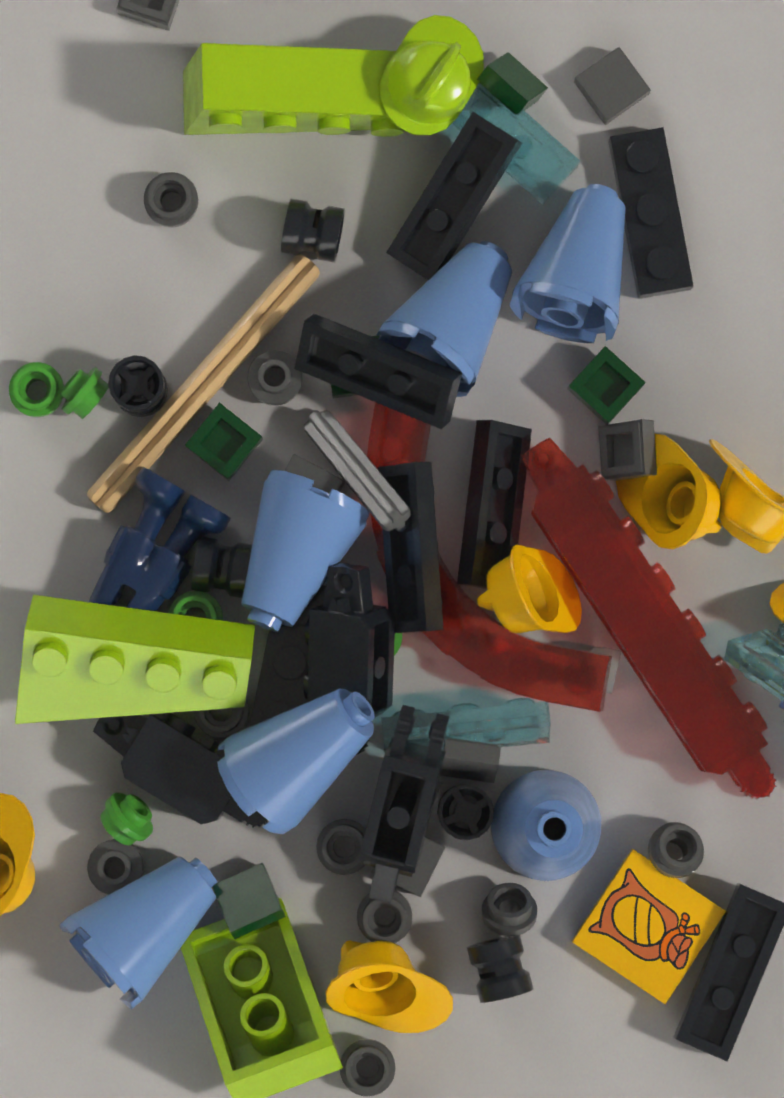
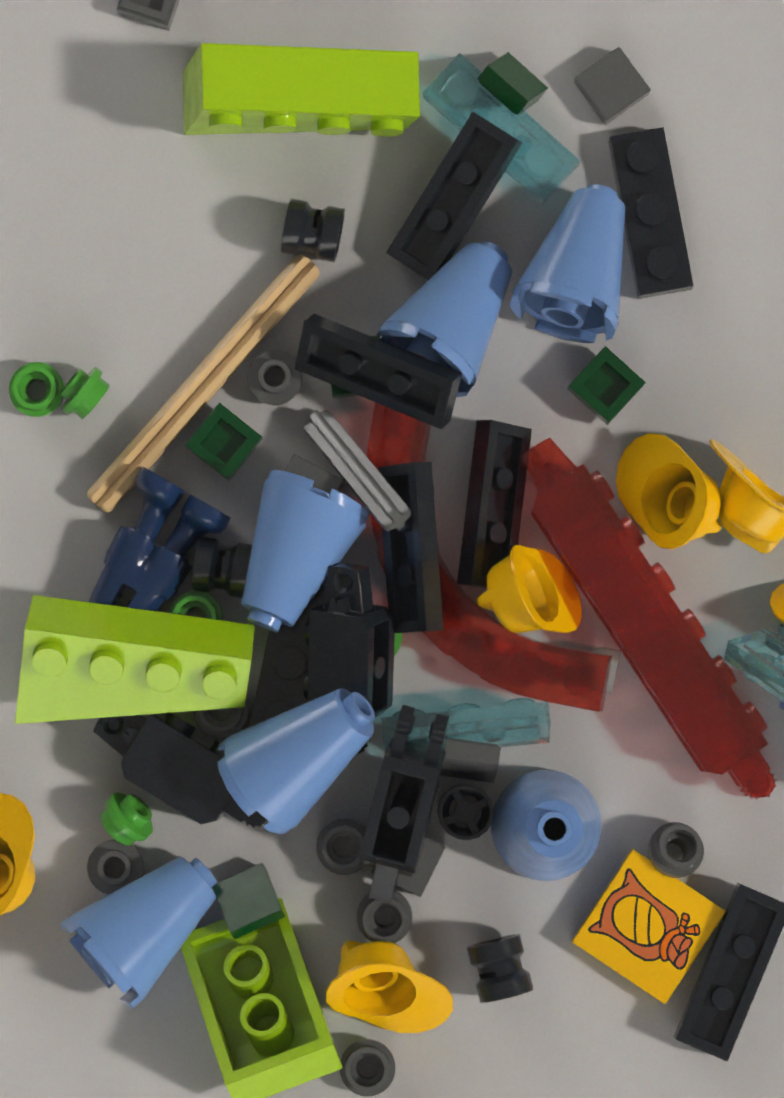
black wheel [108,355,168,417] -> none
dark grey plate [144,172,199,228] -> none
lime piece [380,15,484,136] -> none
dark grey plate [482,883,537,936] -> none
dark grey tile [598,419,657,481] -> none

